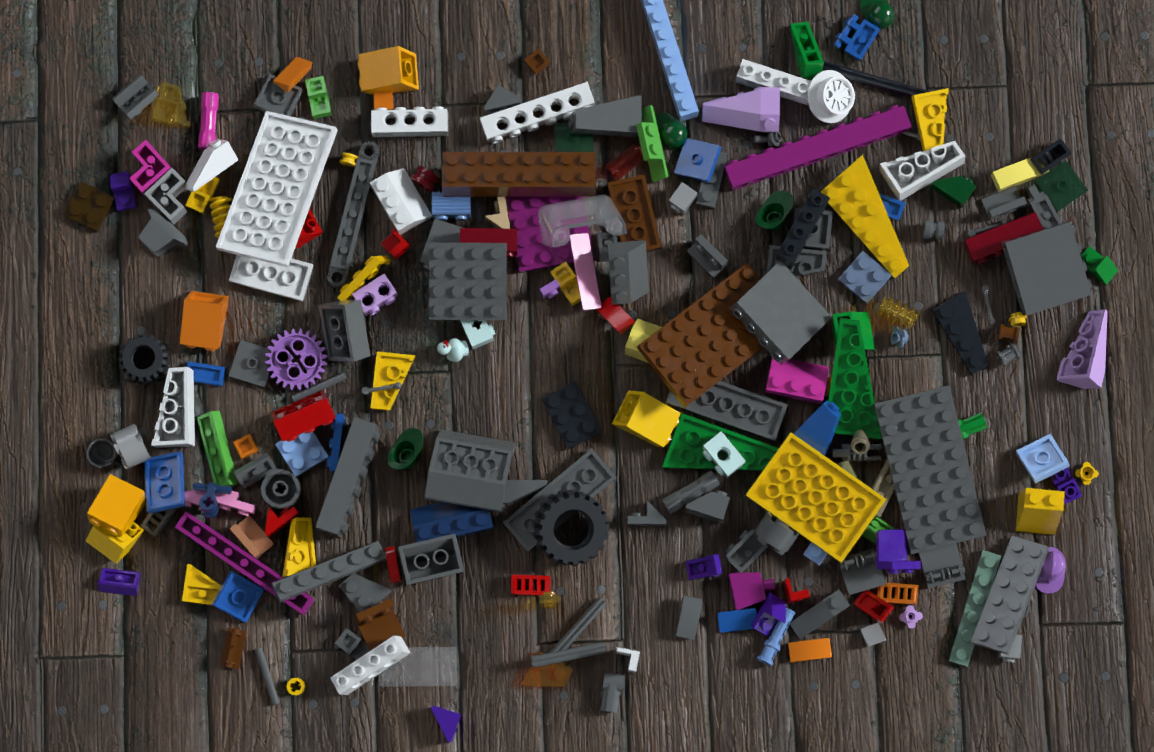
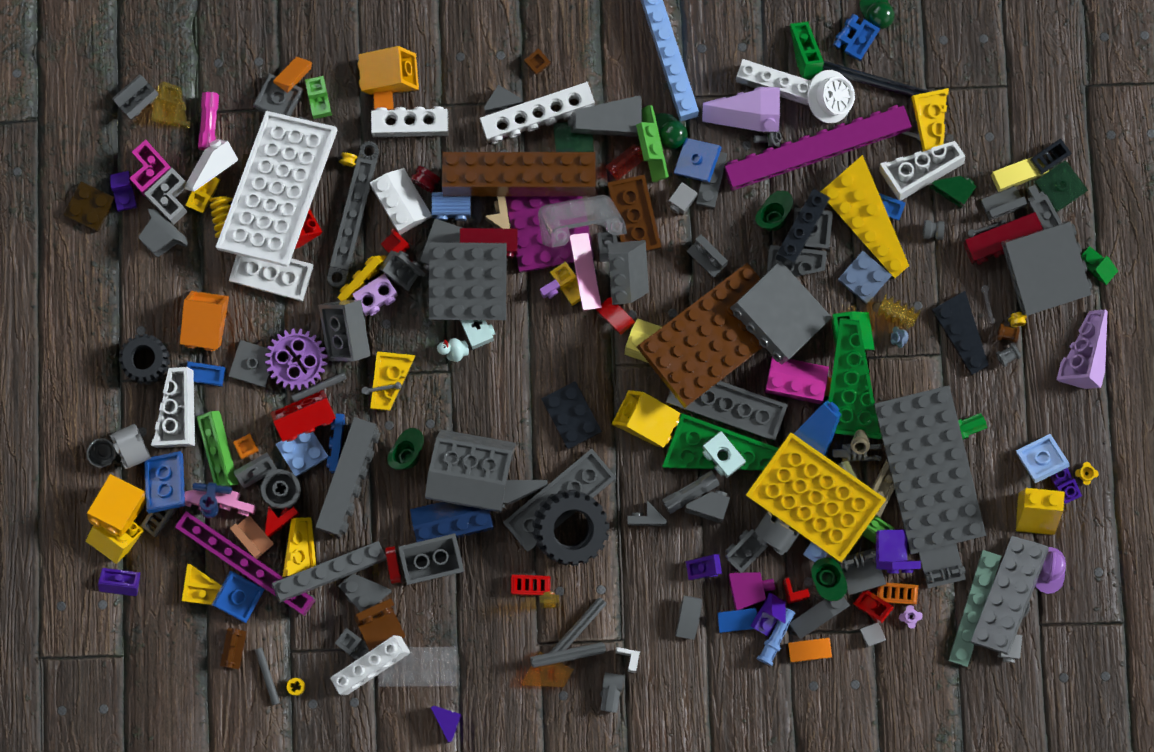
none -> dark grey bracket [379,250,426,291]
none -> dark green piece [811,557,848,601]

